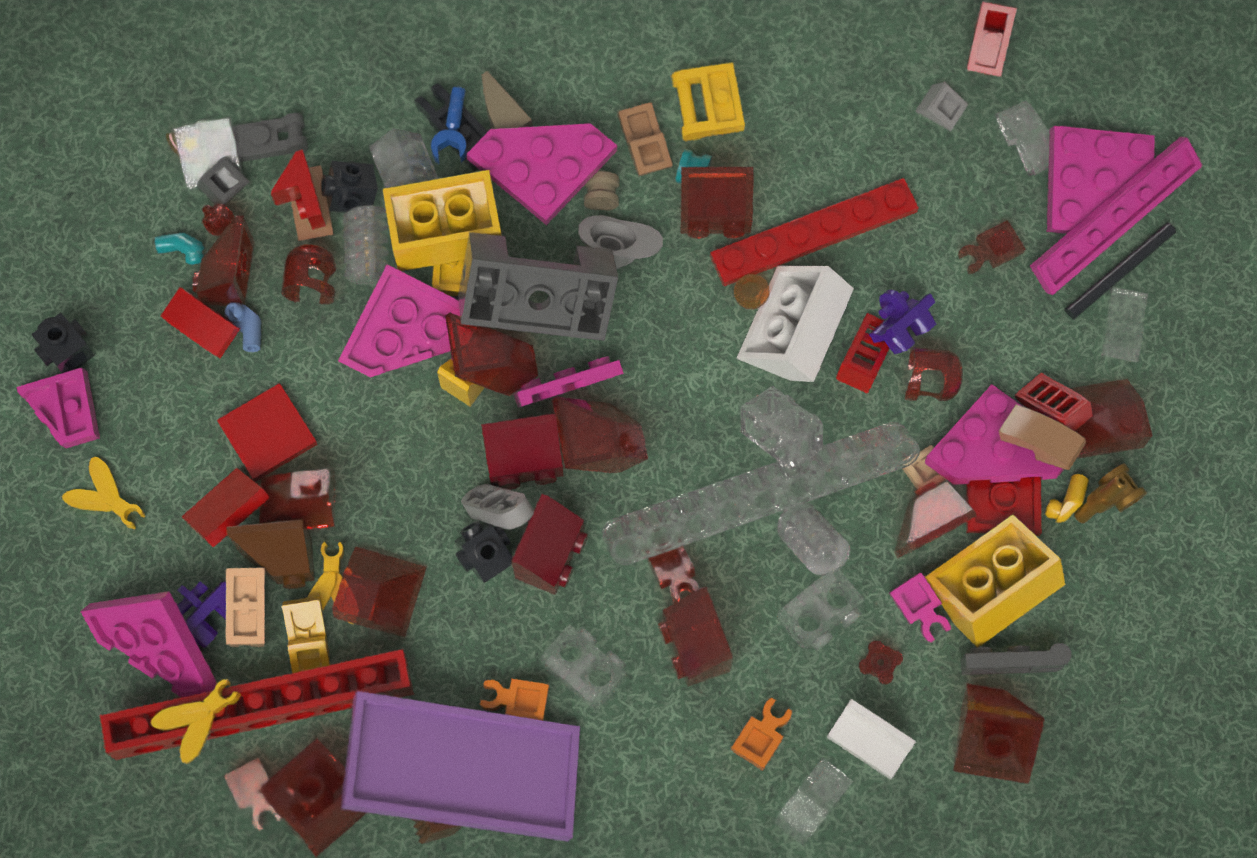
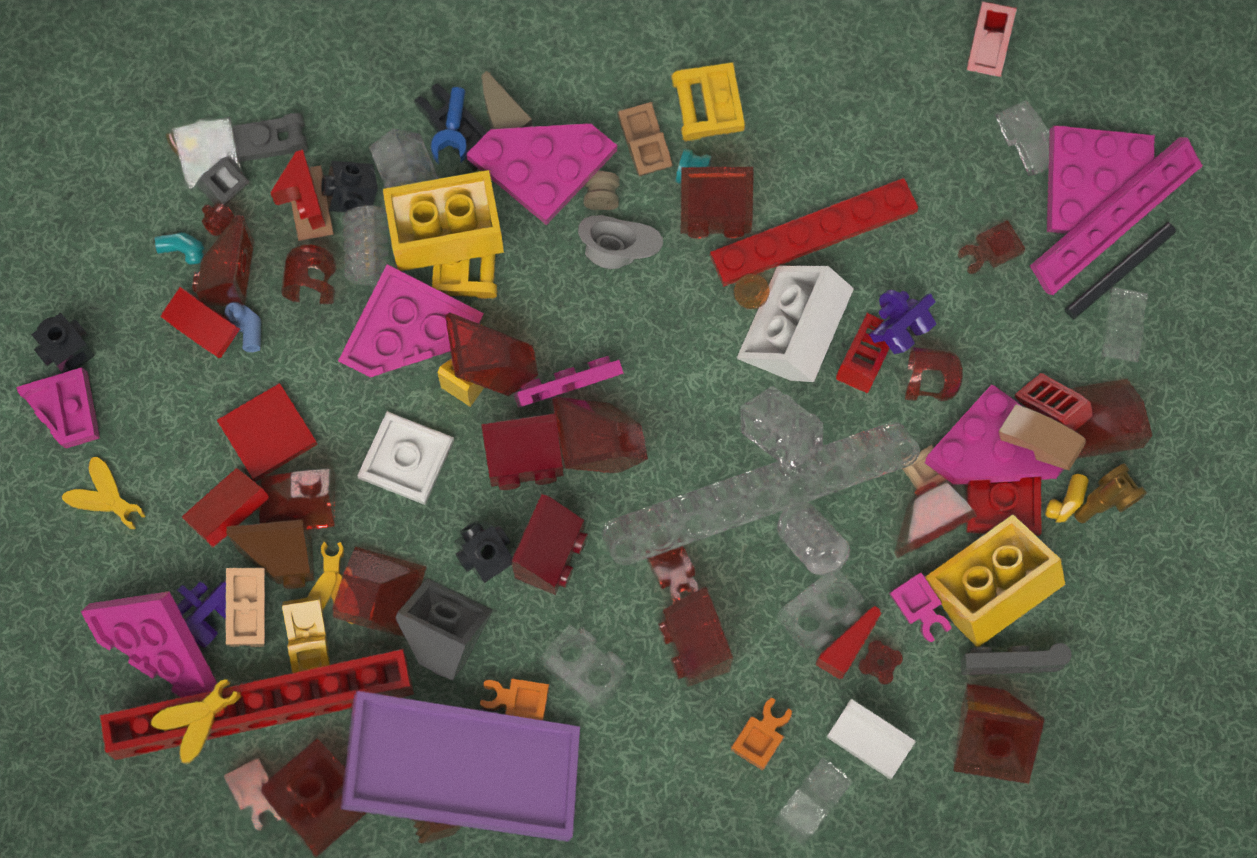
dark grey plate [458,232,618,341] -> none
light grey beam [461,484,534,529] -> none
light grey slope [916,82,968,131] -> none
none -> white tile [357,411,454,505]
none -> dark grey slope [396,578,493,681]
none -> red slope [816,606,881,679]

